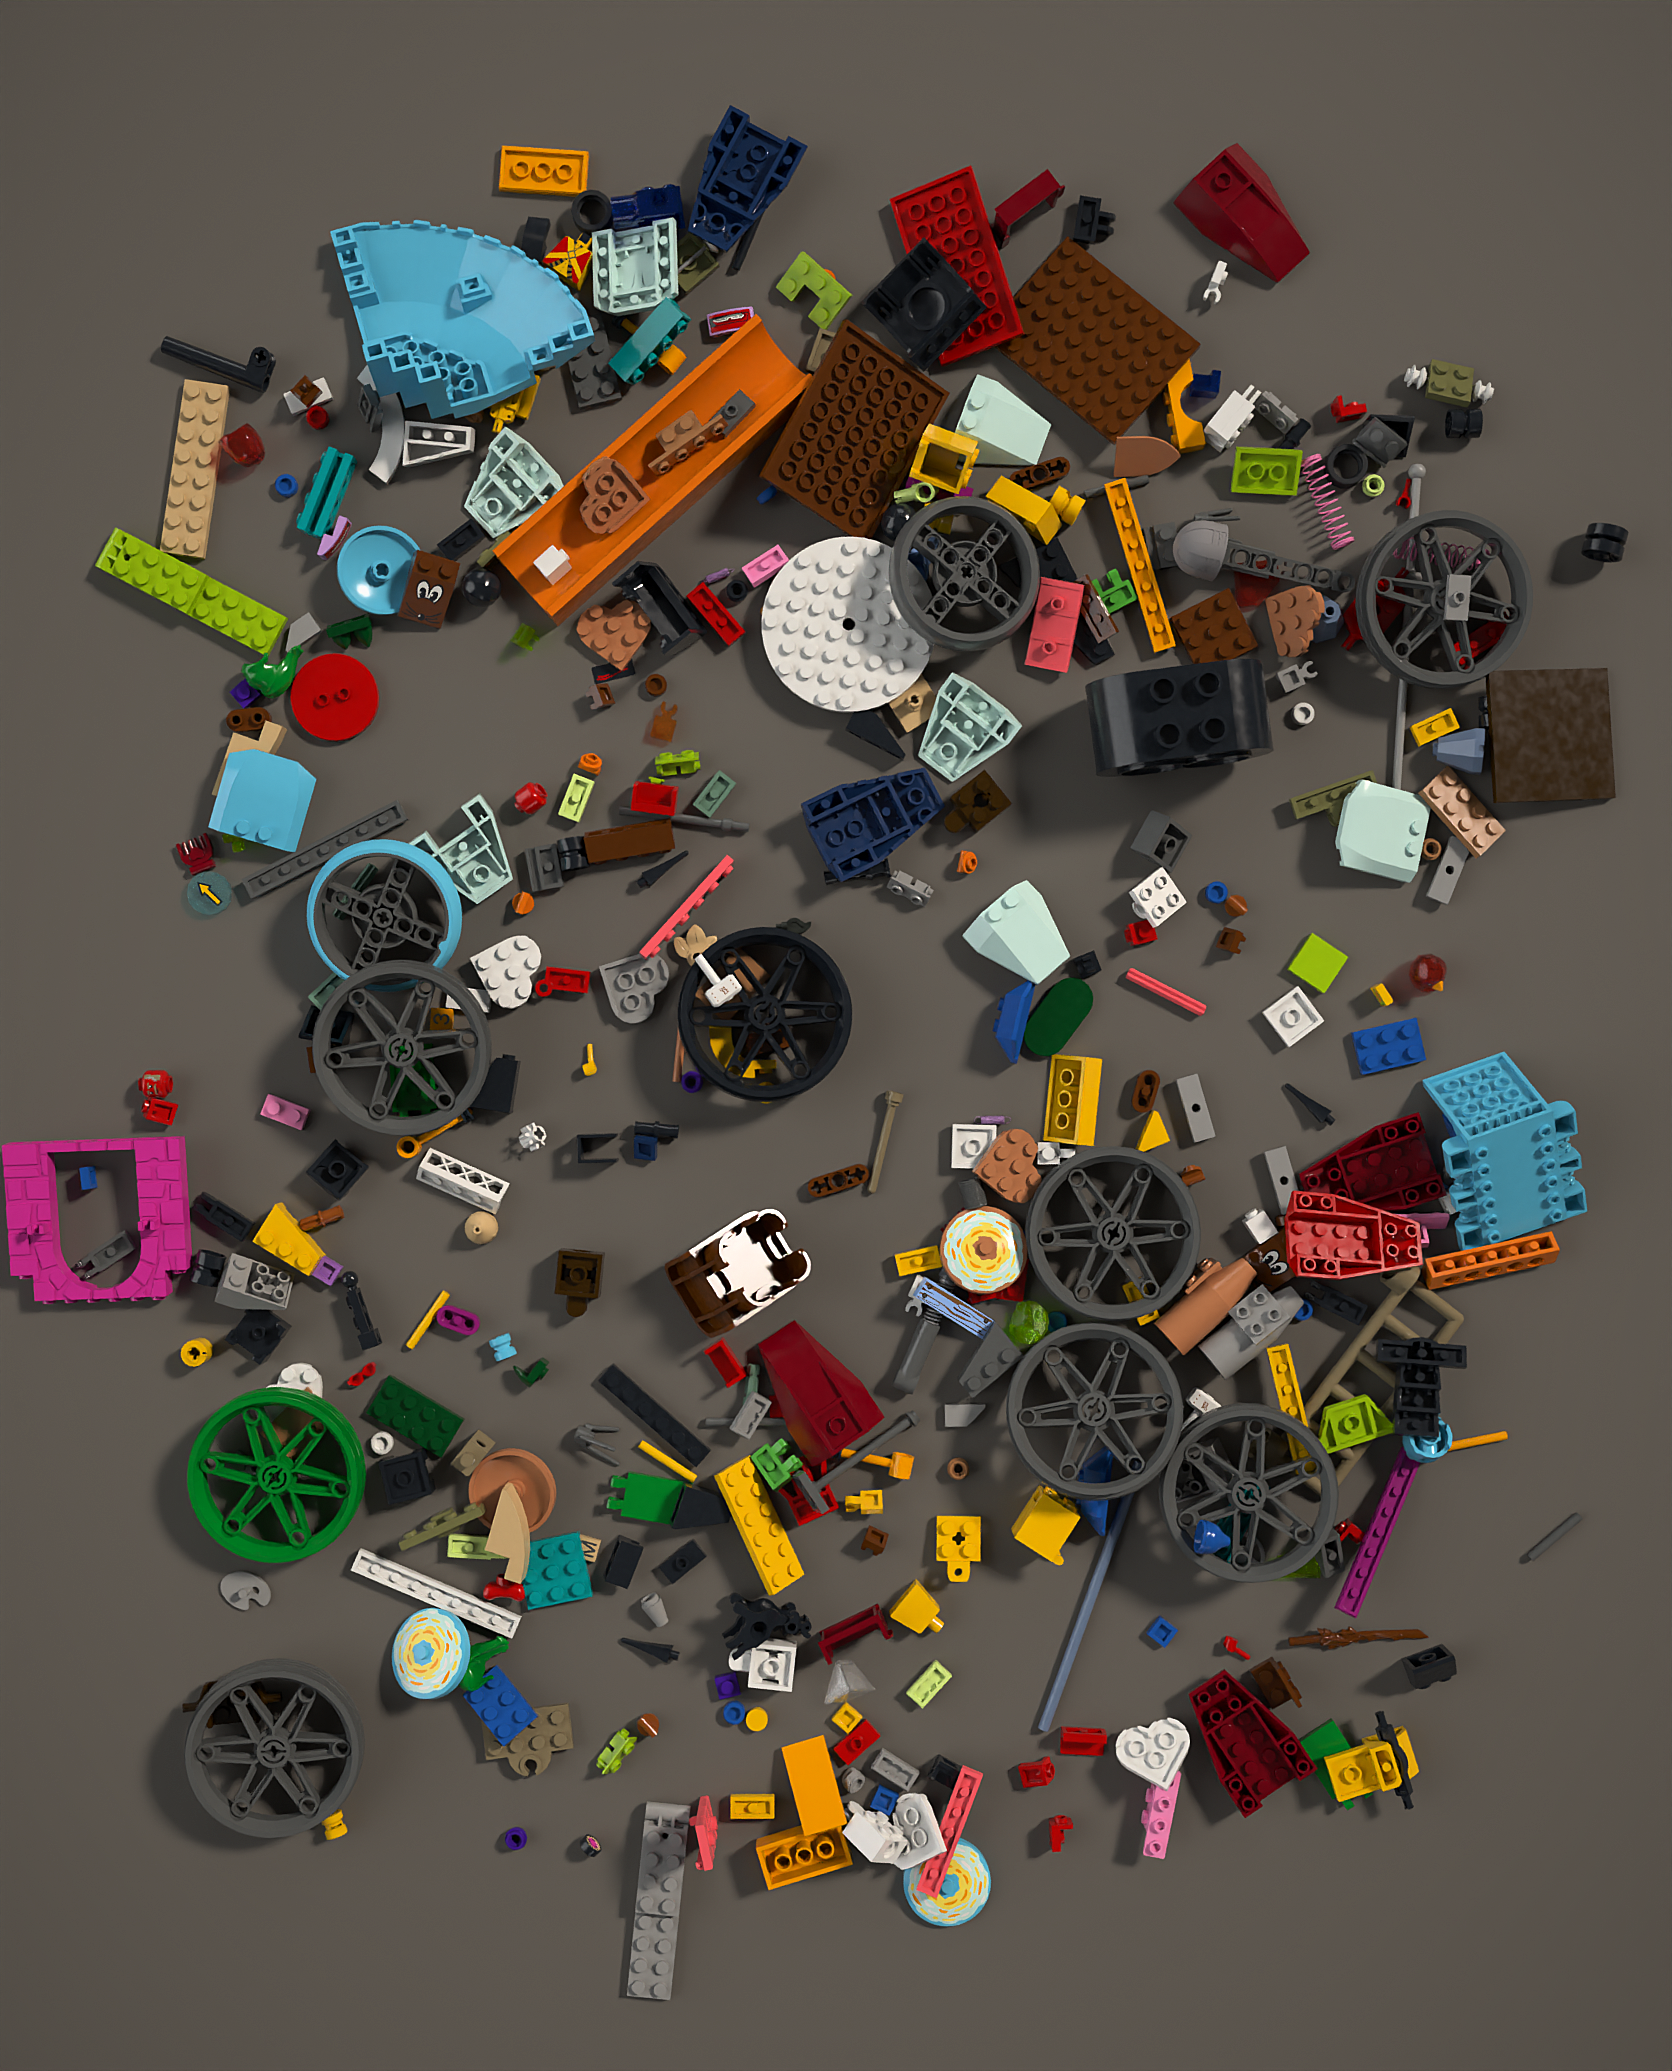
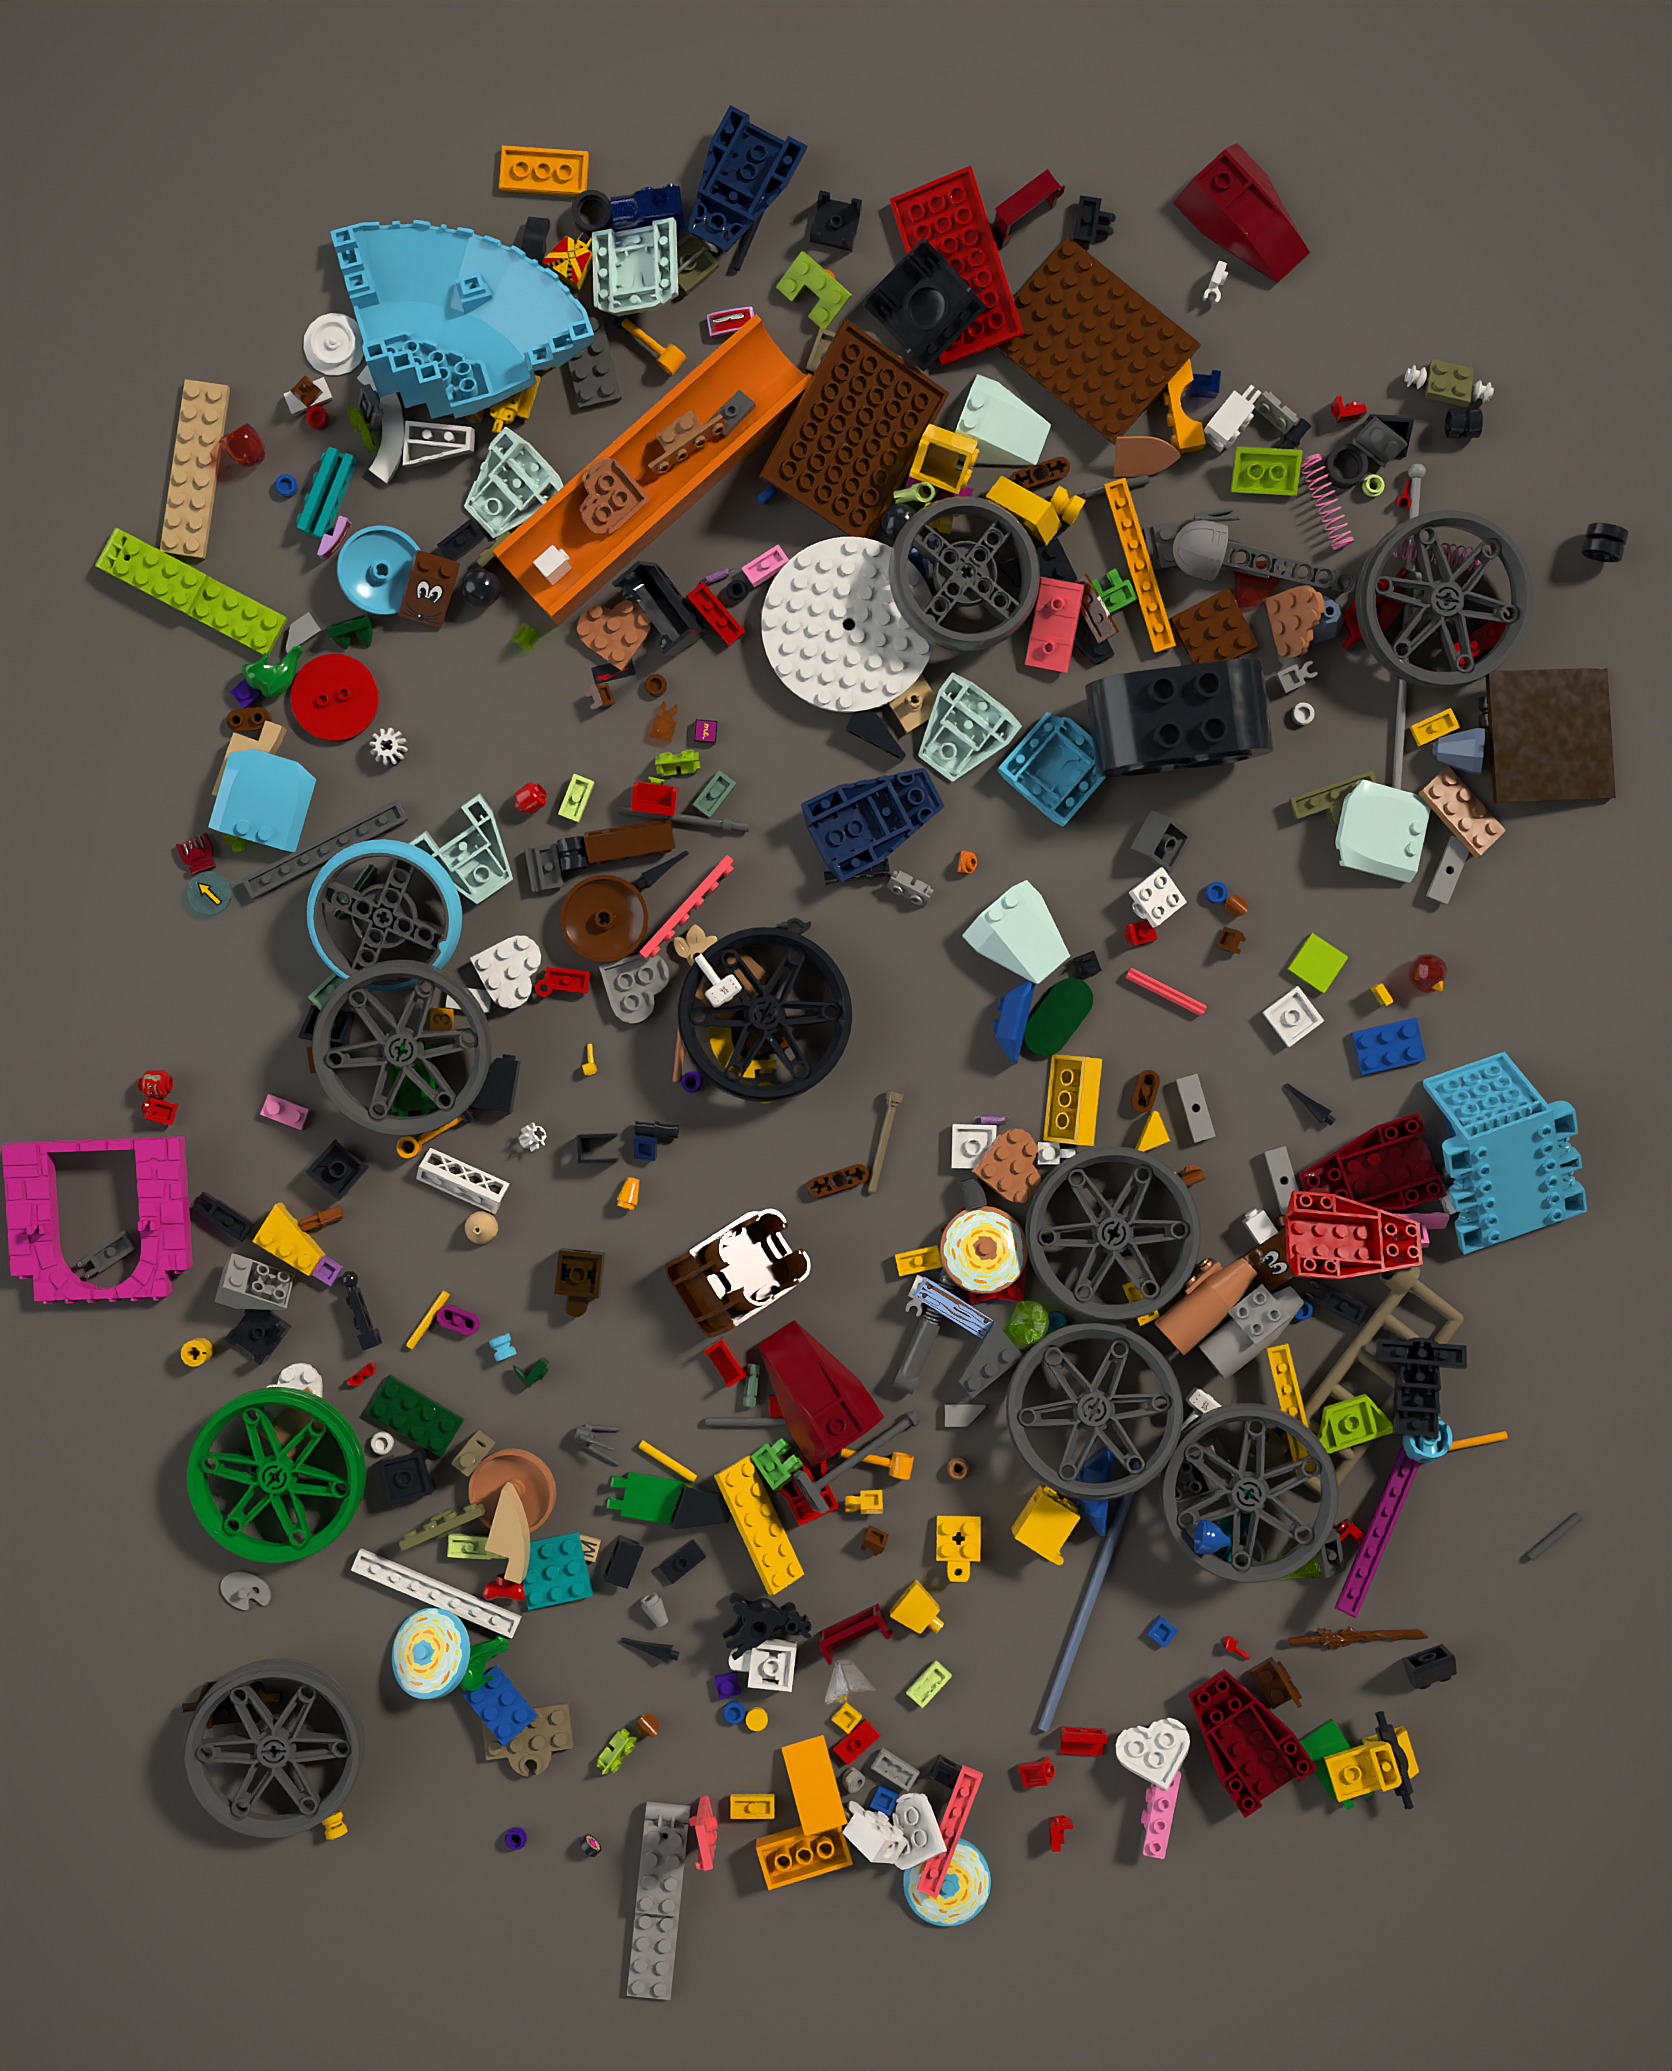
blue tile [79,1166,98,1190] -> none
black axle [161,336,276,393] -> none
black wheel [190,1249,227,1287] -> none
orange plate [512,891,534,915] -> none
orange plate [578,753,602,776] -> none
black plate [598,1363,711,1467] -> none
teal brick [608,297,692,385] -> none
light grey plate [730,1391,772,1440] -> none
dark brown brick [944,769,1012,833] -> none
medium nougat plate [1421,838,1442,860] -> none
orange brick [1421,1231,1560,1290] -> none
light grey plate [1443,574,1471,621] -> none
none -> white piece [303,313,364,376]
none -> clear neon green slope [347,405,377,453]
none -> white gear [369,728,408,765]
none -> reddish brown dish [560,875,649,962]
none -> light orange cone [616,1177,640,1211]
none -> magenta tile [694,719,718,744]
none -> black panel [810,190,862,252]
none -> medium azure wedge [997,712,1106,827]

